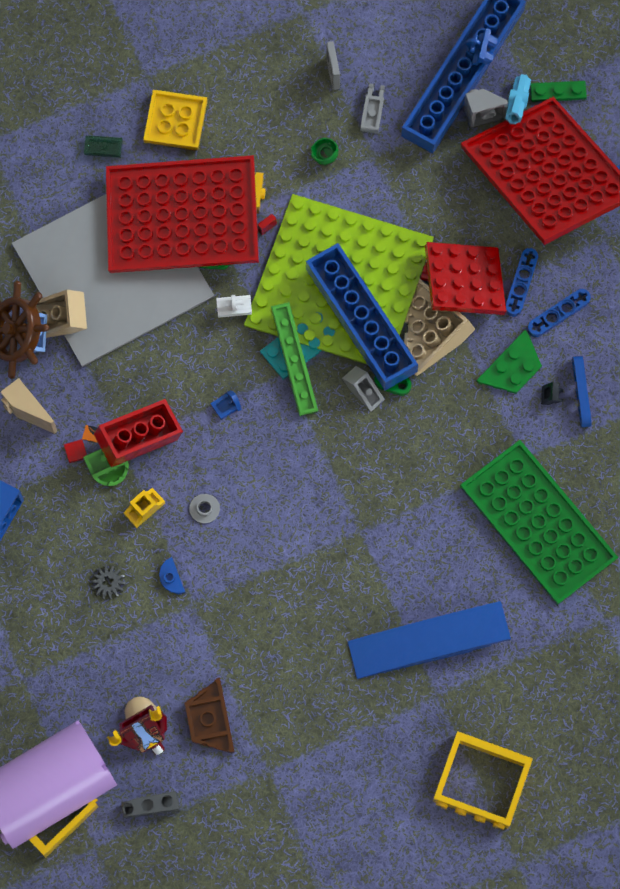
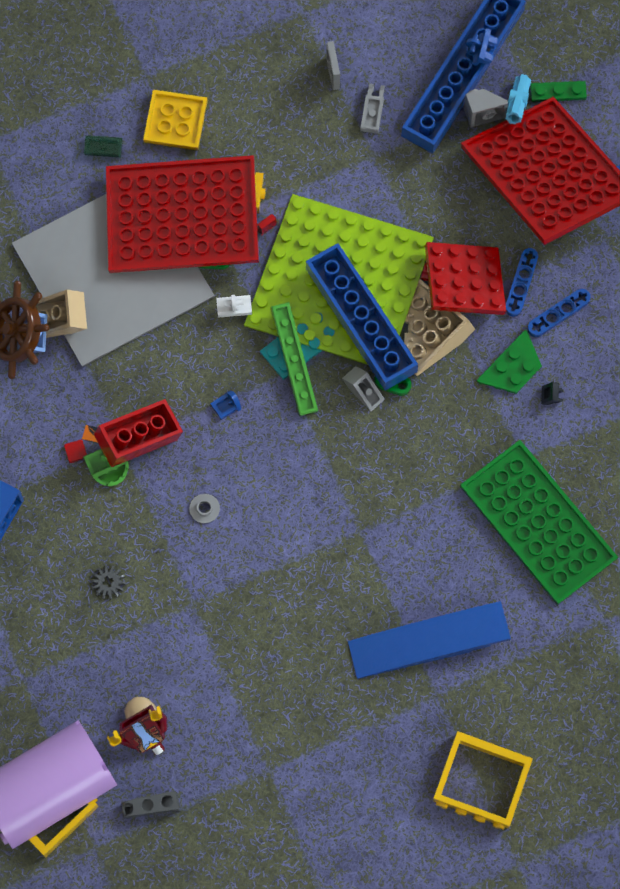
tan slope [1,378,57,434] -> none
yellow brick [123,488,165,528] -> none
blue plate [159,557,186,595] -> none
reddish brown wing [185,678,235,753] -> none
green hair [311,138,339,165] -> none
blue beam [572,356,592,428] -> none

